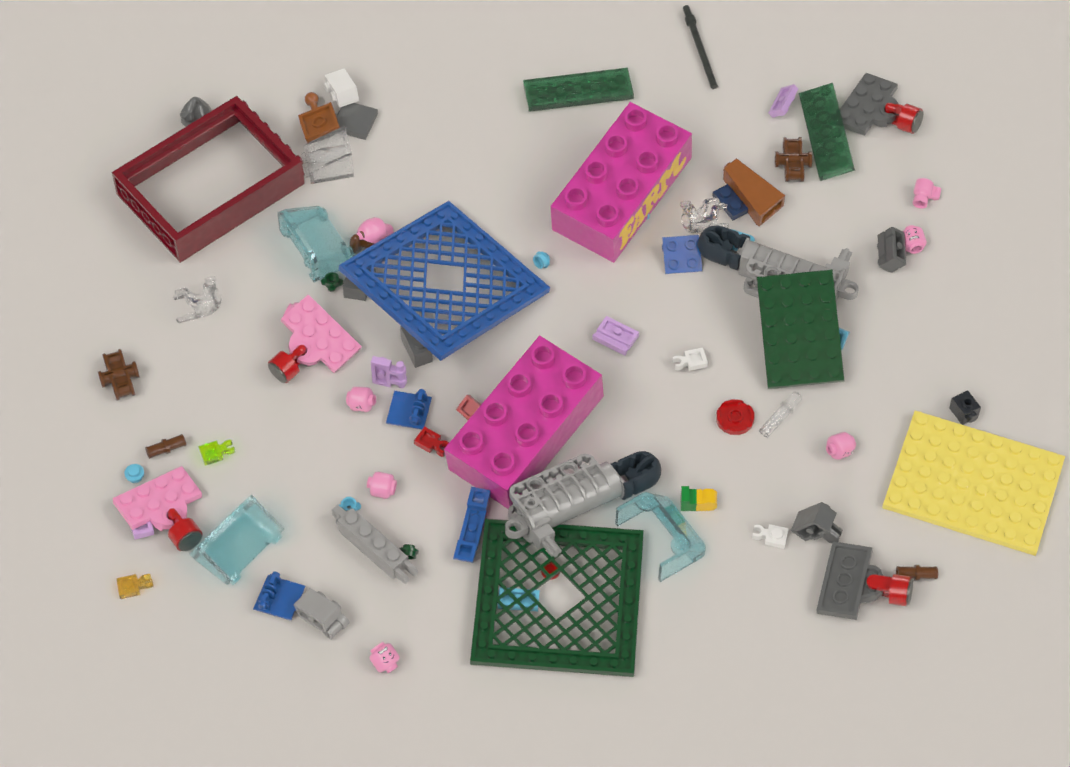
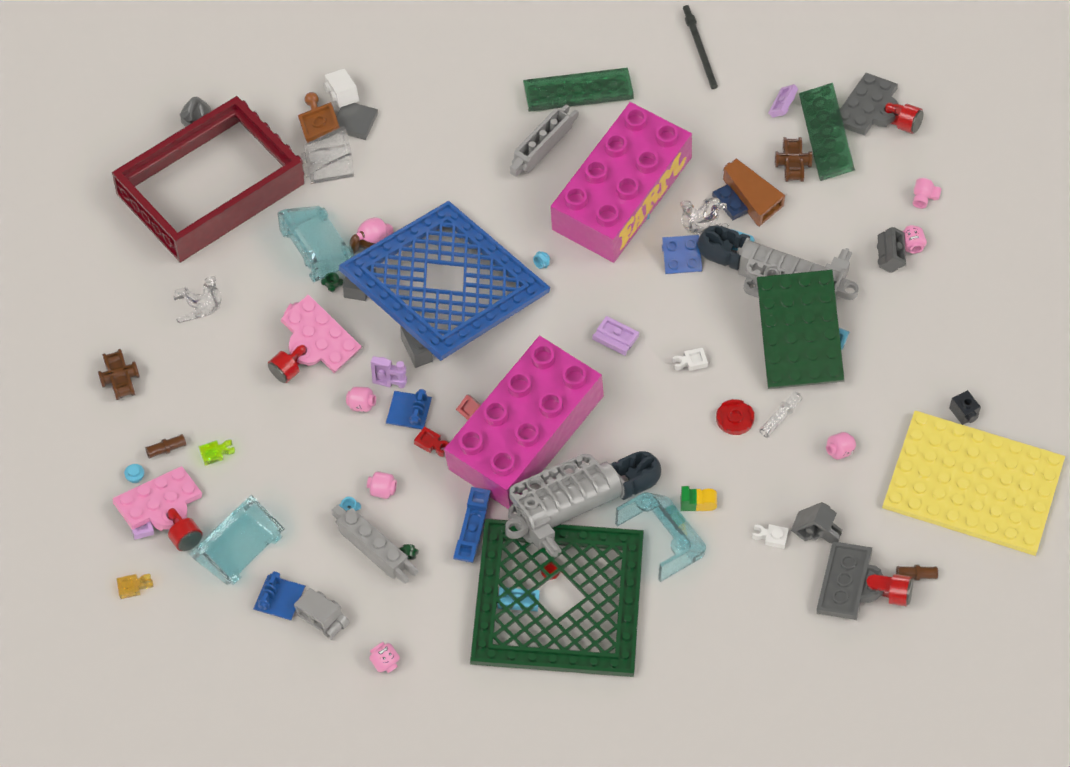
none -> light grey hinge [510,104,579,177]

